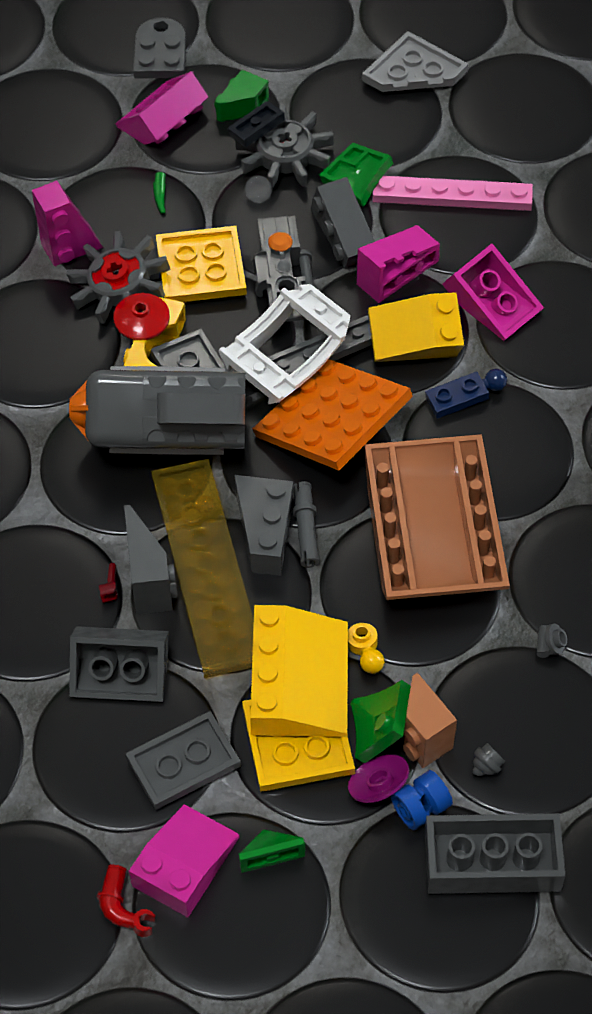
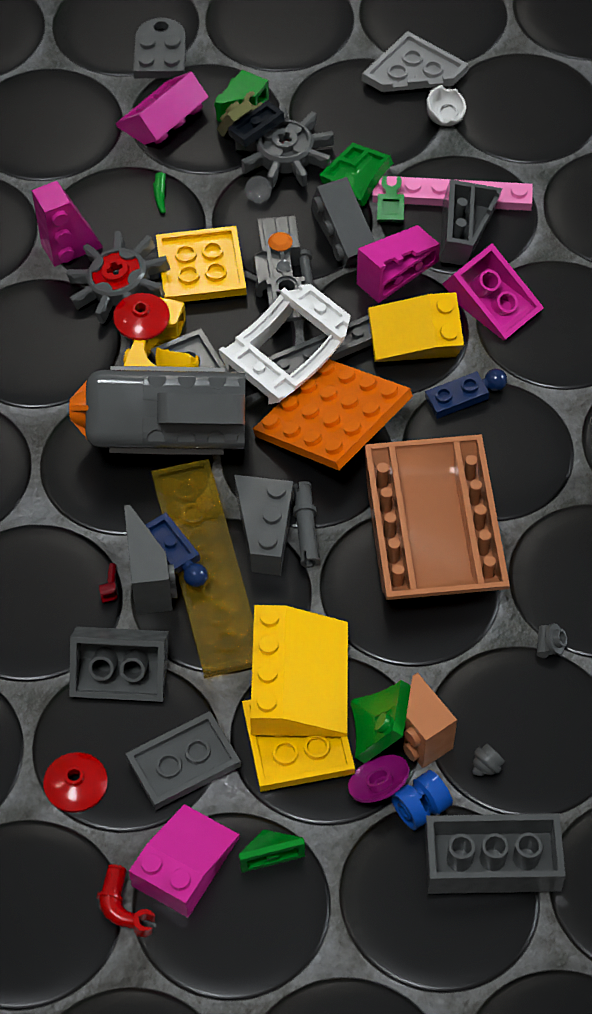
yellow plate [348,623,385,674] -> none
none -> red dish [43,752,108,813]
none -> dark blue plate [145,513,208,588]
none -> yellow hair [155,347,199,367]
none -> olive plate [217,91,263,137]
none -> green plate [377,176,405,223]
none -> white hair [426,85,466,126]
none -> dark grey wedge [439,179,503,266]

